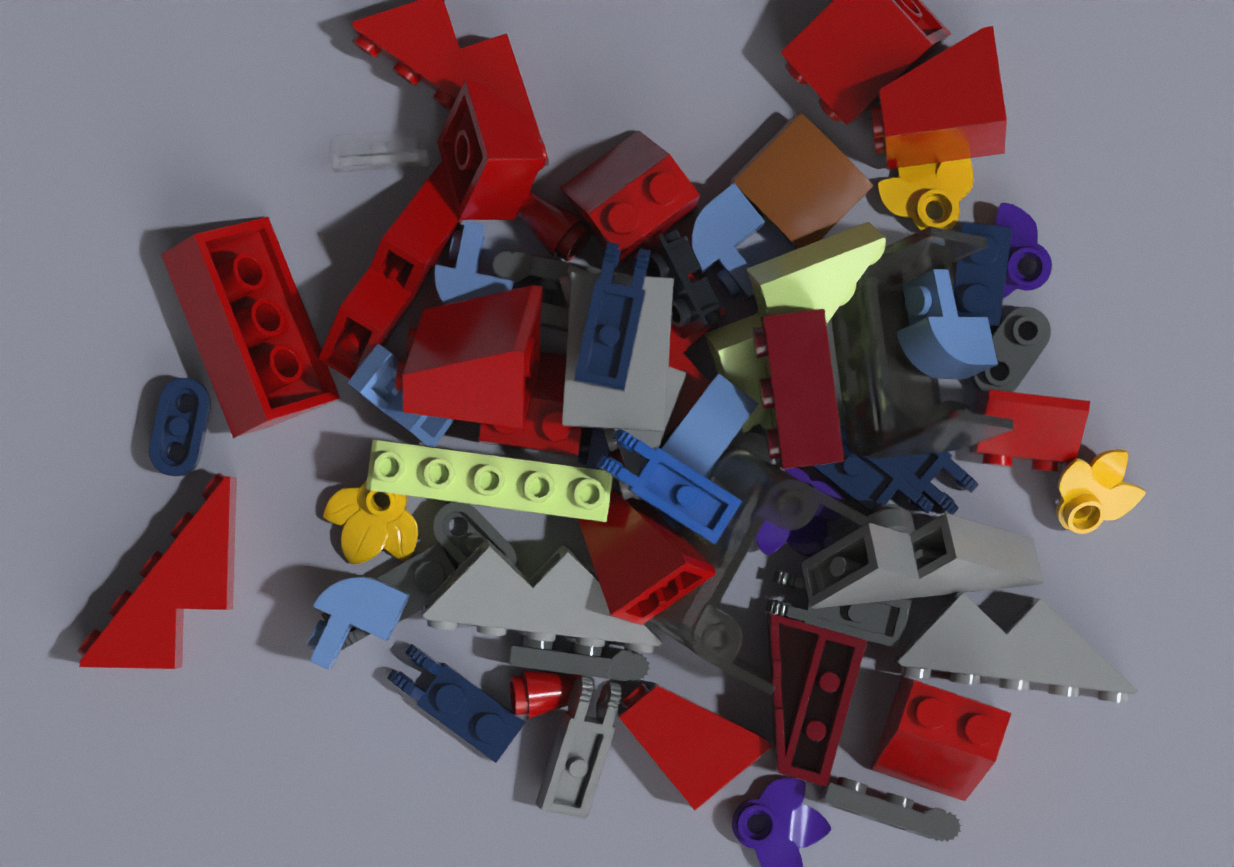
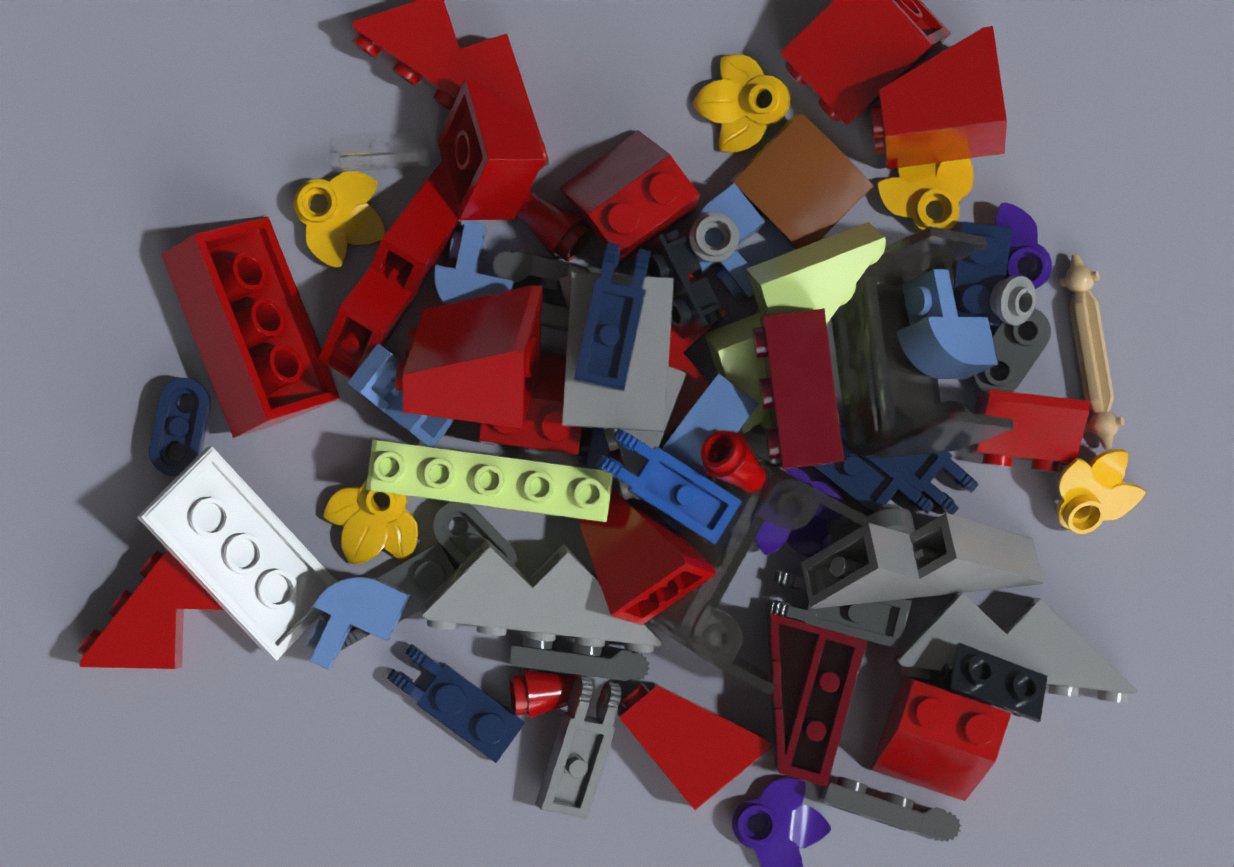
none -> white tile [137,447,337,660]
none -> yellow plate [293,171,386,268]
none -> light grey plate [689,212,739,263]
none -> yellow plate [692,54,790,153]
none -> red cone [700,430,766,493]
none -> black hinge [939,643,1048,722]
none -> light grey plate [990,275,1036,325]
none -> tan wheel [1059,254,1124,450]

